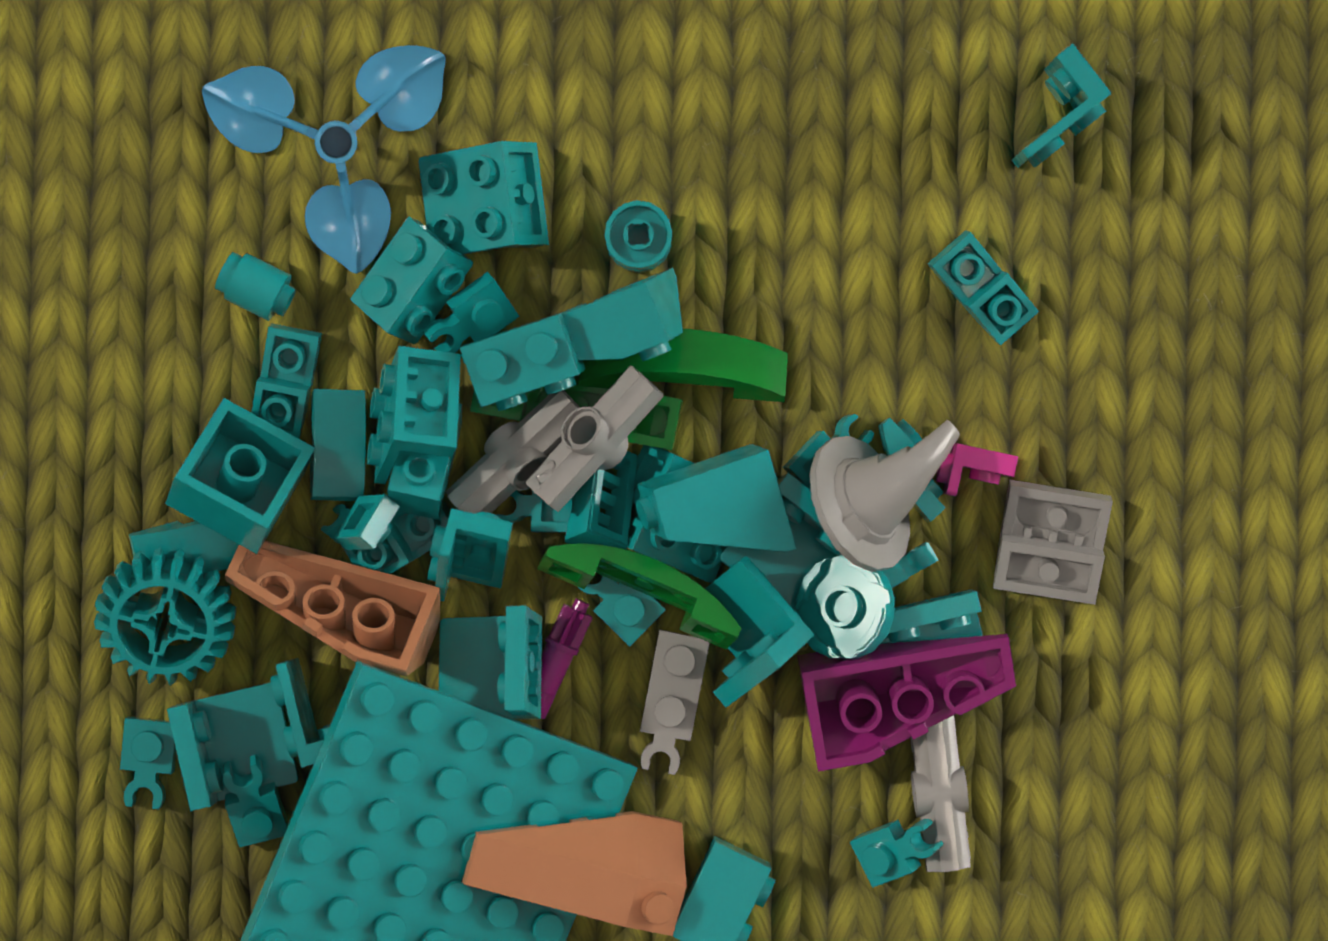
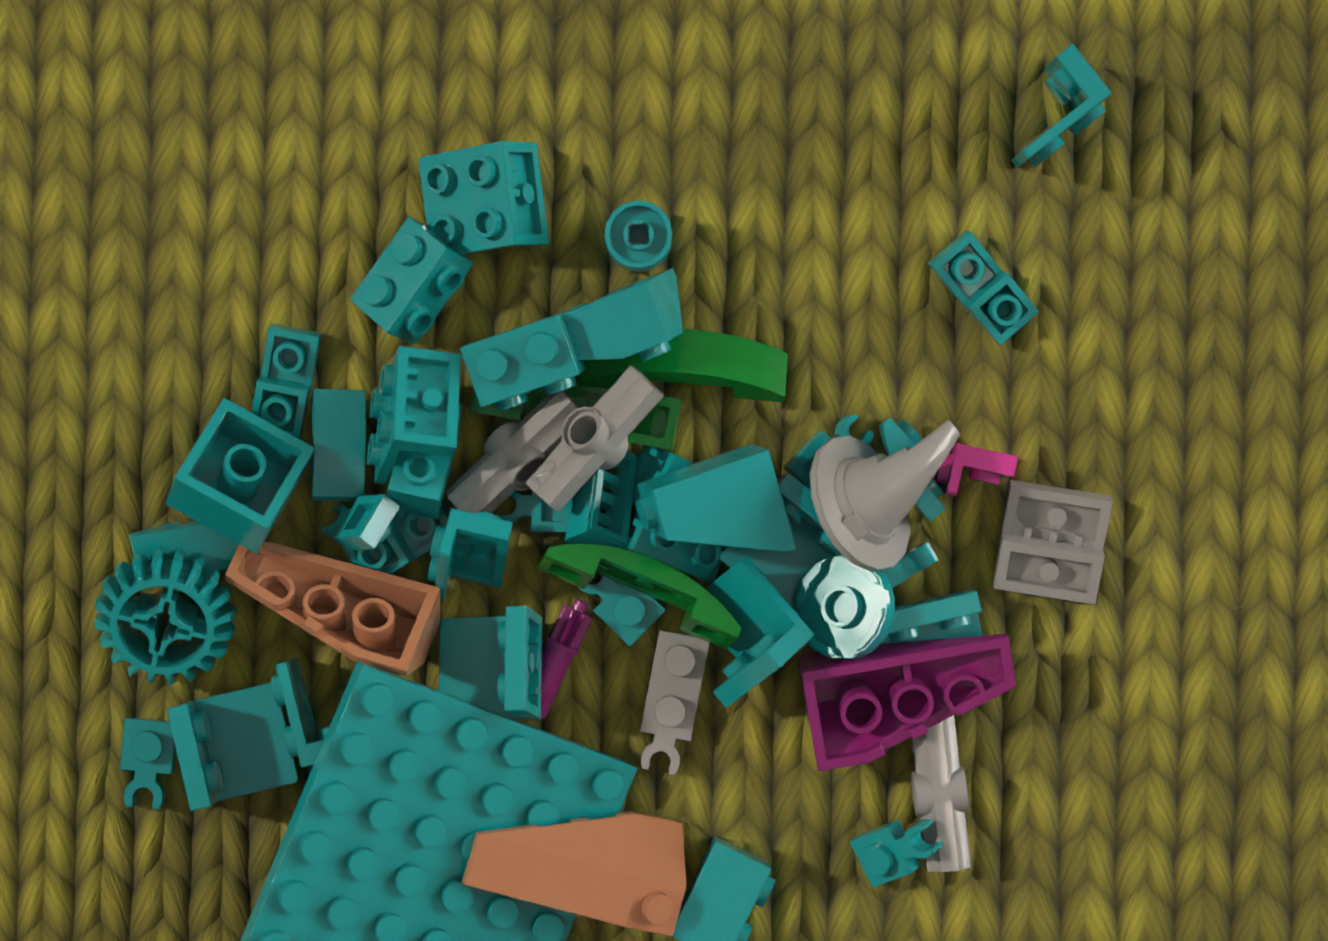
dark azure plant [202,45,446,273] -> none
teal brick [215,252,296,321] -> none
teal plate [223,754,289,848] -> none
teal plate [423,271,519,353] -> none

